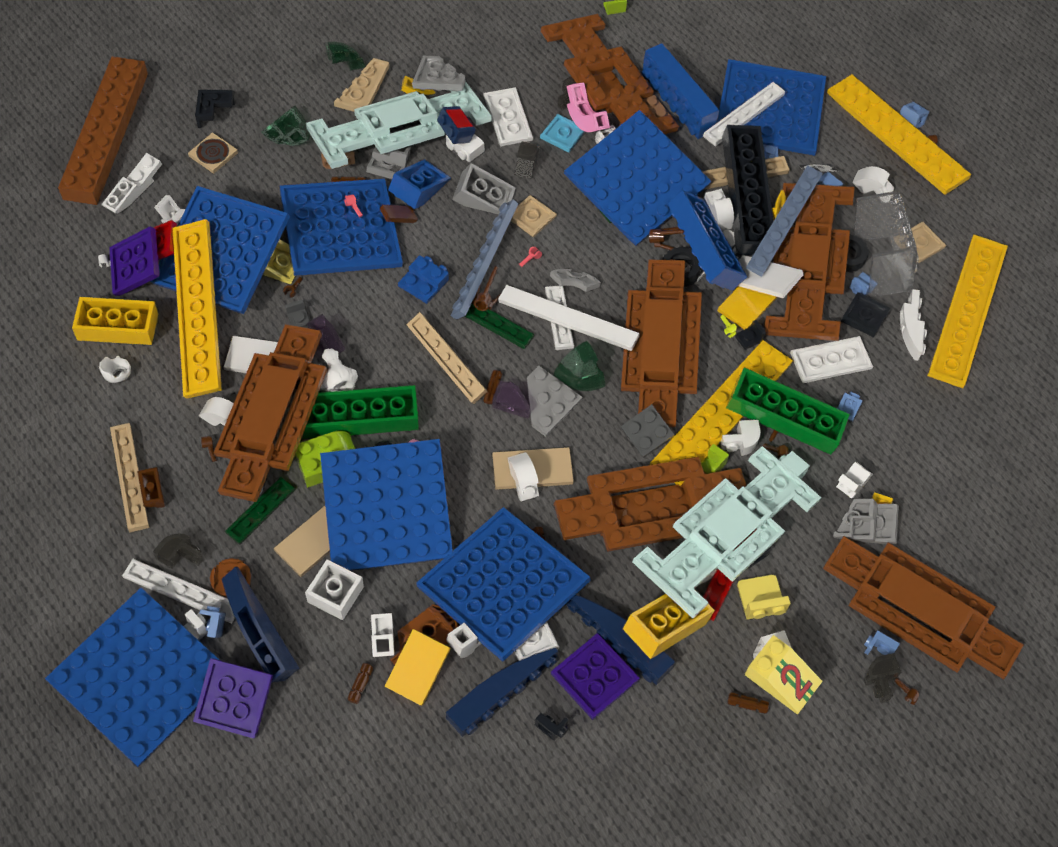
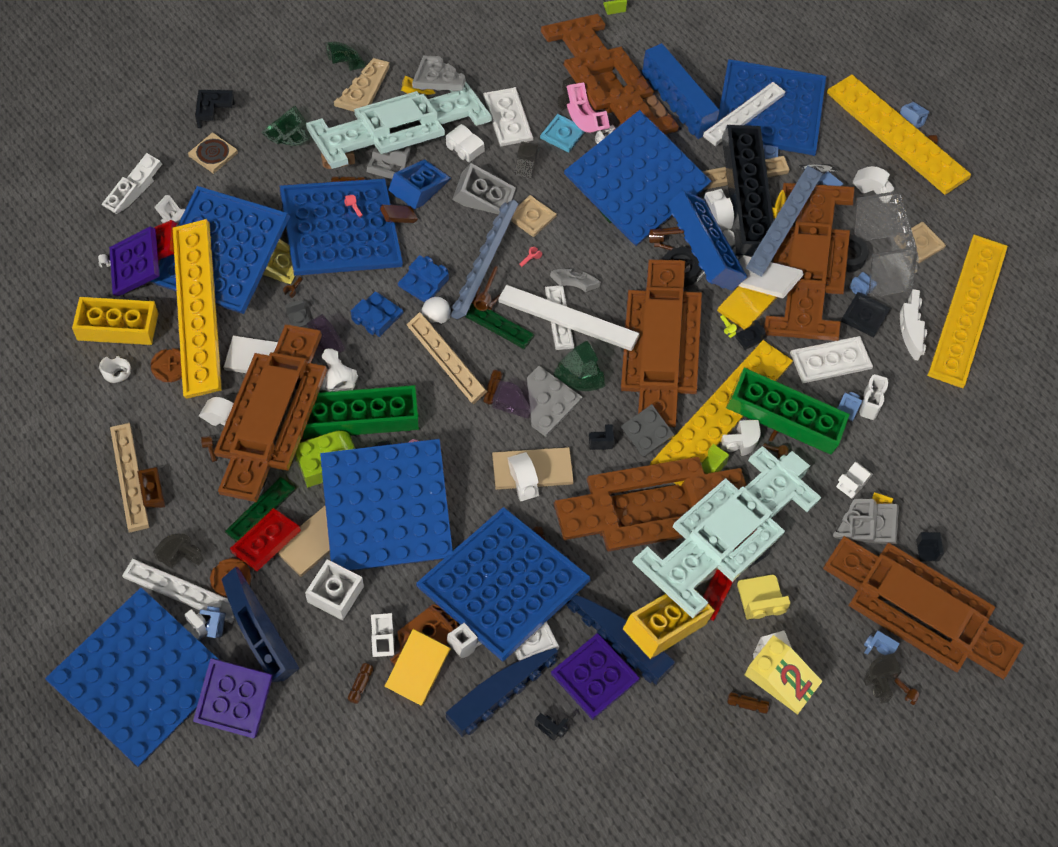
dark orange brick [58,56,148,205] -> none
dark blue brick [437,106,476,144] -> none
none -> dark orange tile [151,348,182,382]
none -> red plate [230,508,301,571]
none -> blue plate [351,291,403,337]
none -> white hair [422,297,452,324]
none -> black panel [589,424,614,450]
none -> white brick [859,374,888,420]
none -> black panel [916,532,944,561]

